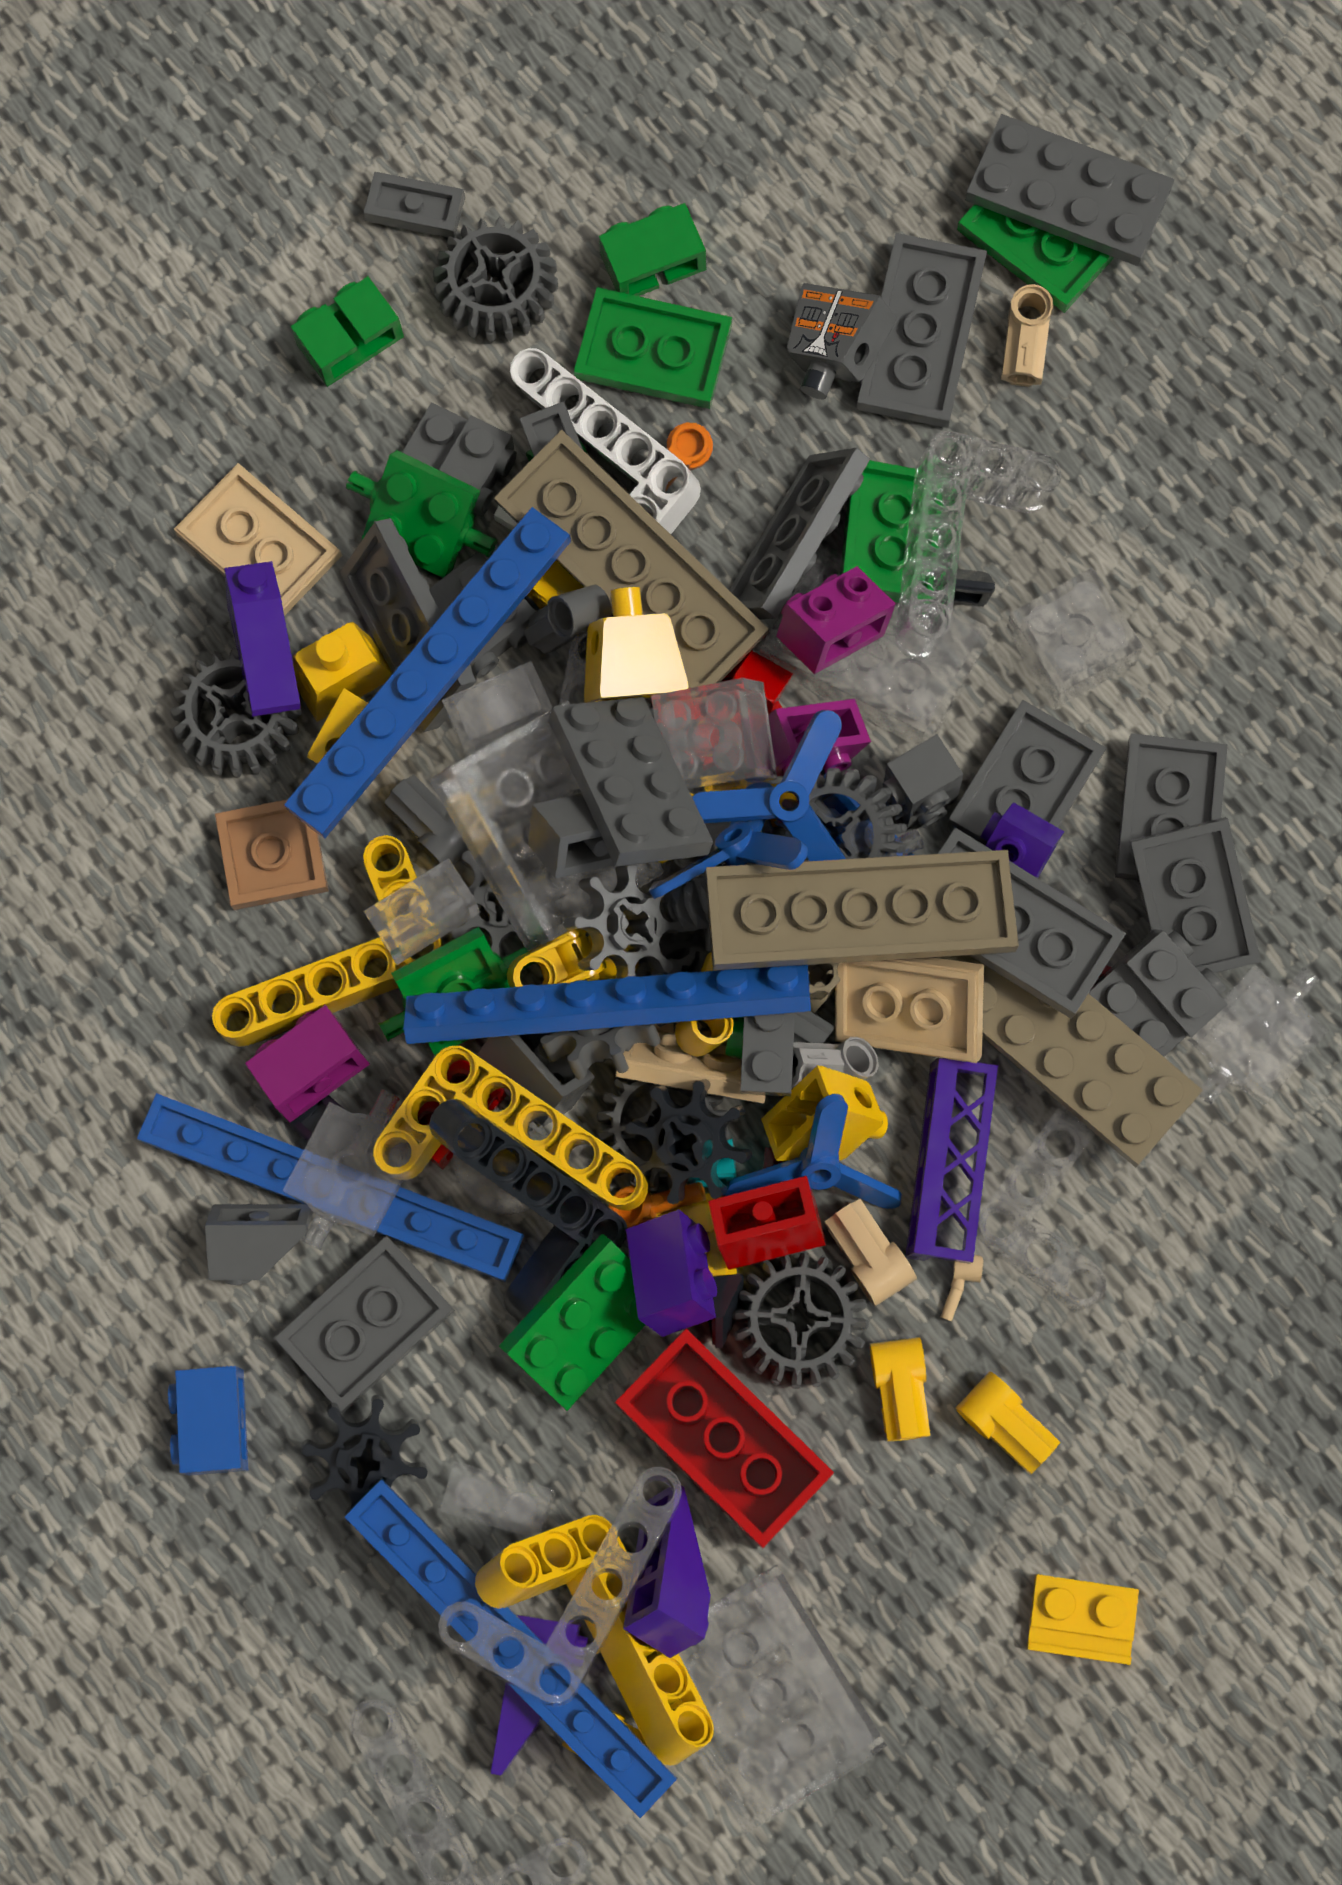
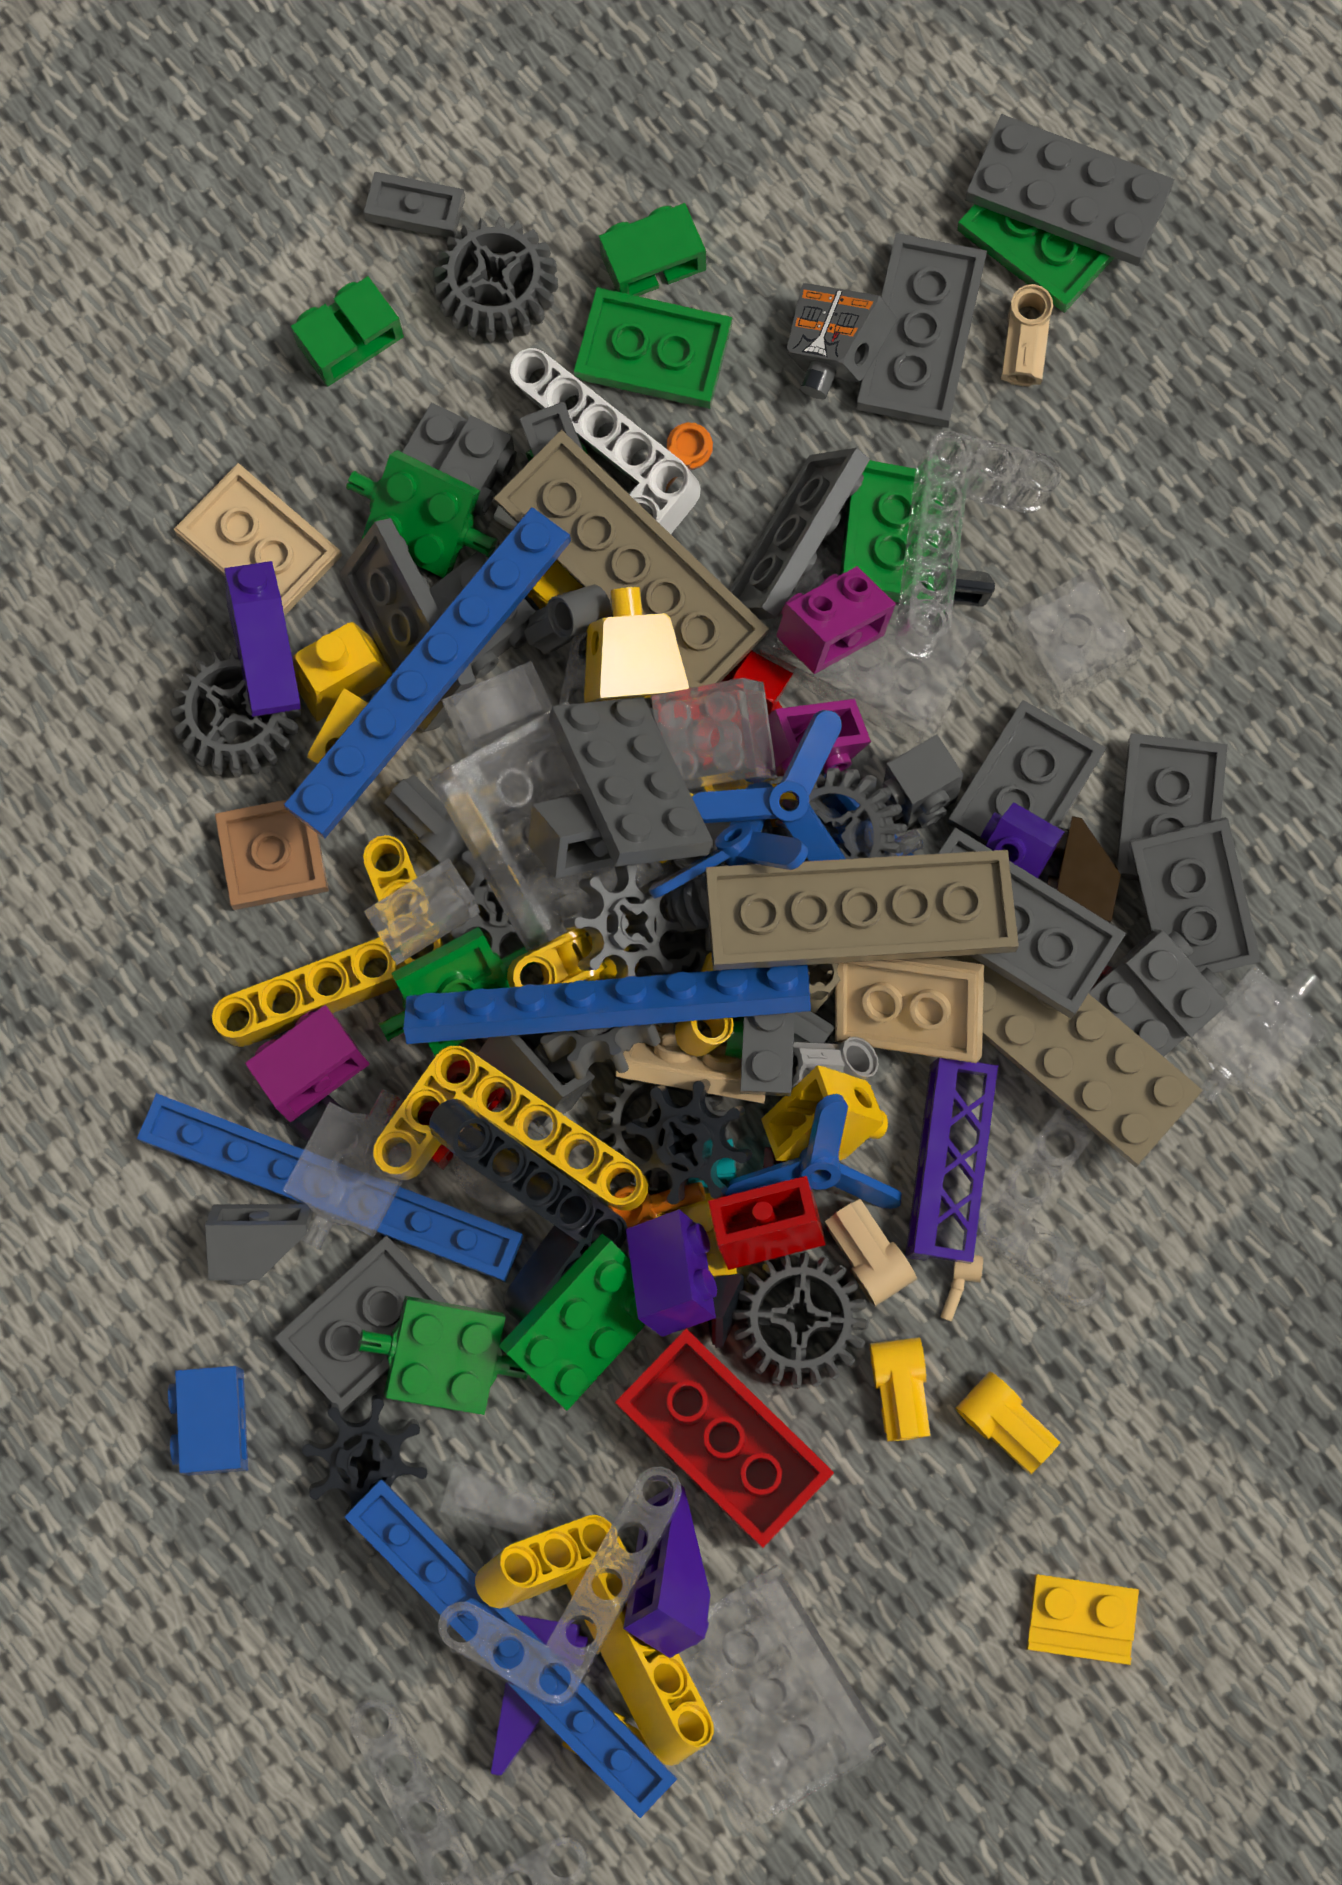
none -> green plate [358,1296,528,1415]
none -> dark brown slope [1046,816,1121,923]

